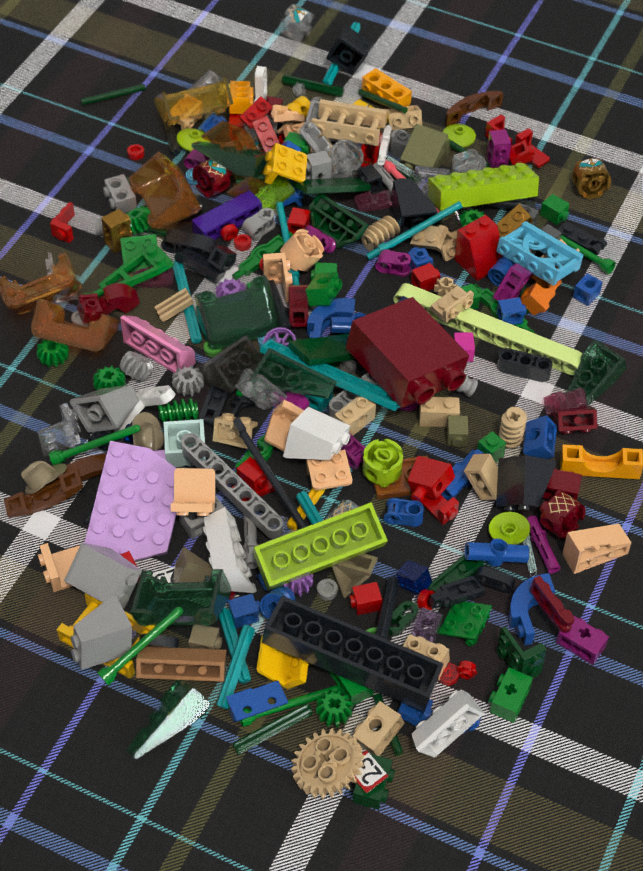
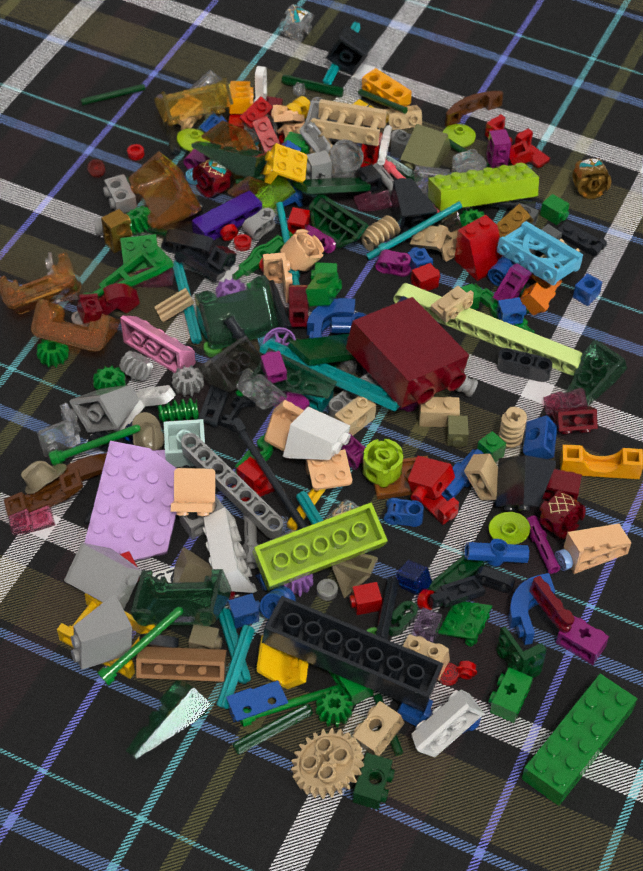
light nougat bracket [38,543,80,592] -> none
red bracket [50,202,75,243] -> none
tan bracket [213,413,258,449] -> none
sticker [354,751,388,793] -> none
tan gear [434,277,457,297] -> none
dark pink brick [453,332,475,362] -> none
light aqua piece [523,536,537,577] -> none
green piece [561,235,616,274] -> none
none -> clear pink slope [8,505,56,534]
none -> clear red tile [87,159,105,178]
none -> black pin [223,315,245,340]
none -> magenta brick [261,351,287,385]
none -> green brick [522,673,637,806]
none -> light blue tile [555,549,573,571]

